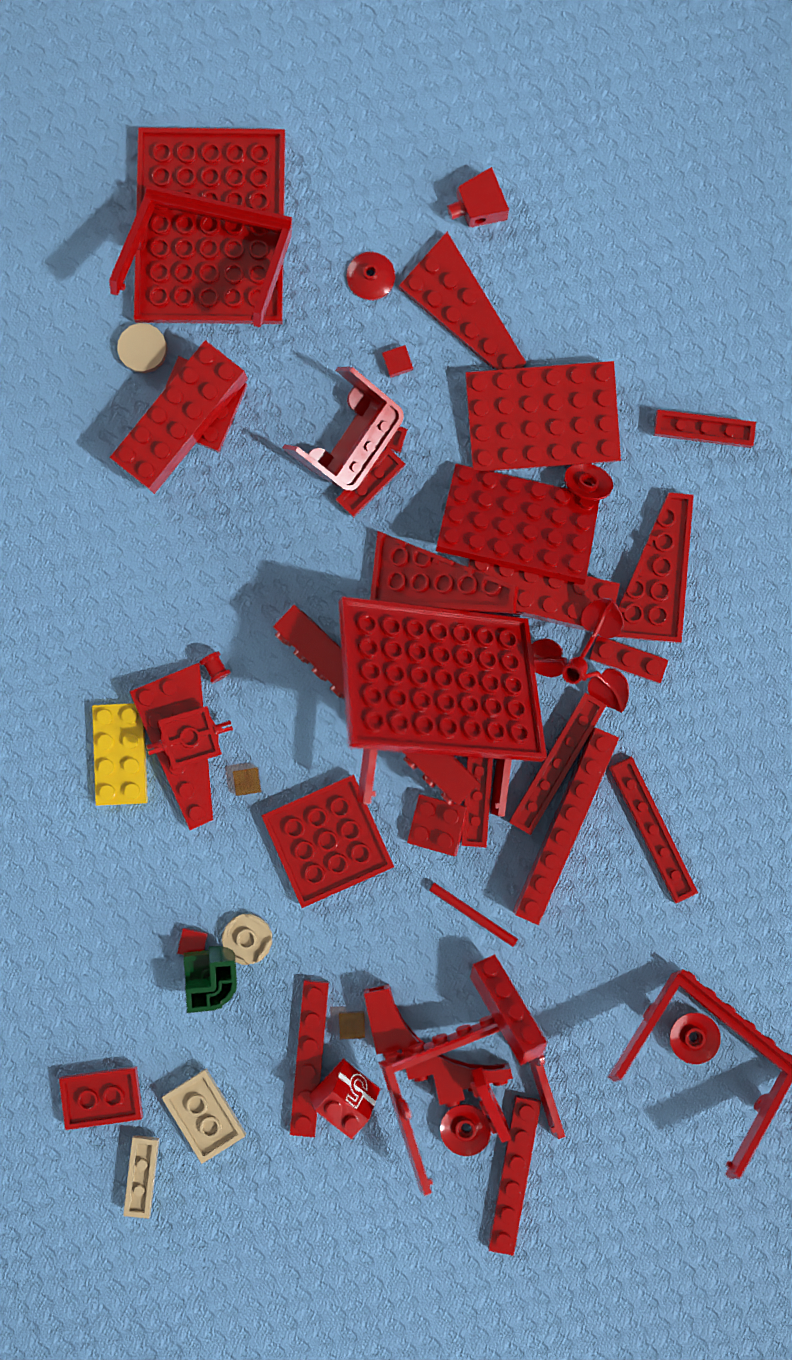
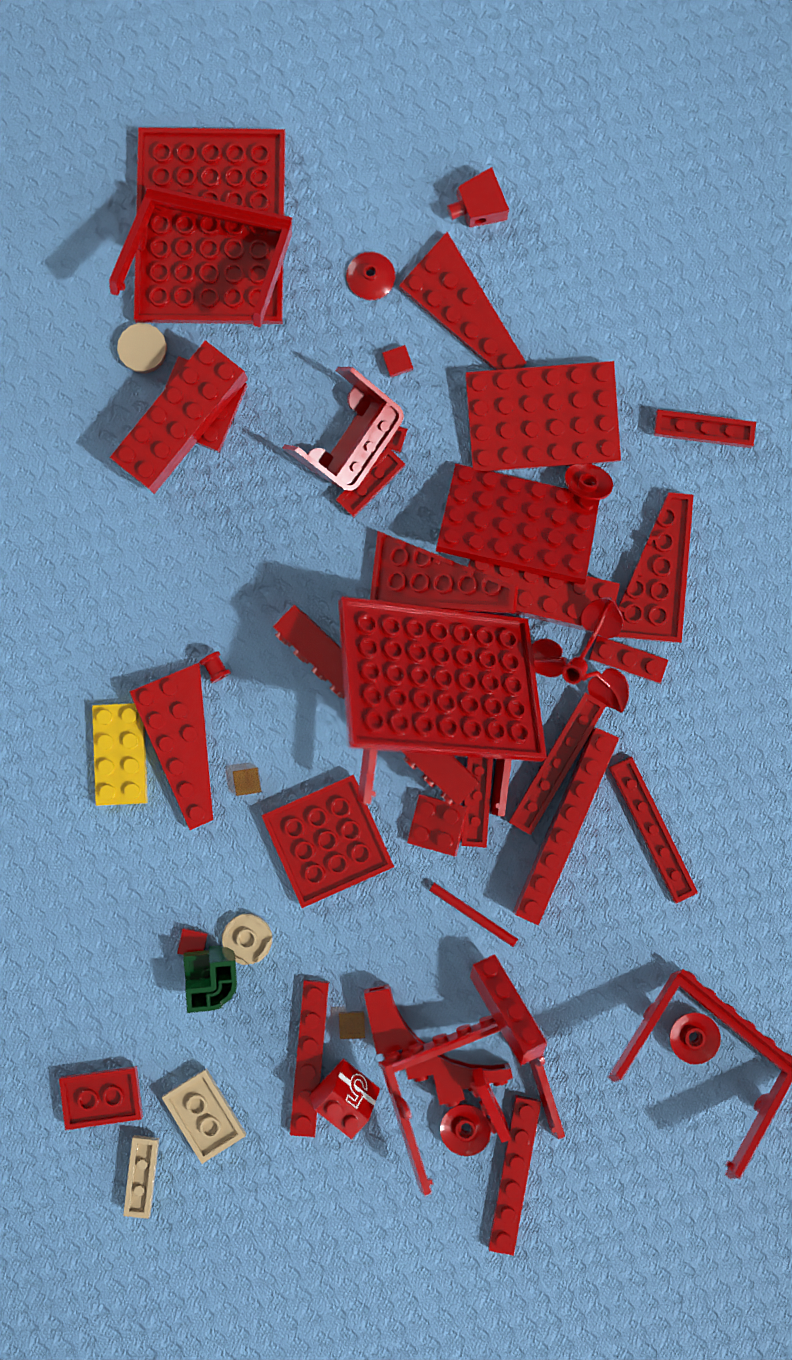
red plate [146,706,233,770] -> none

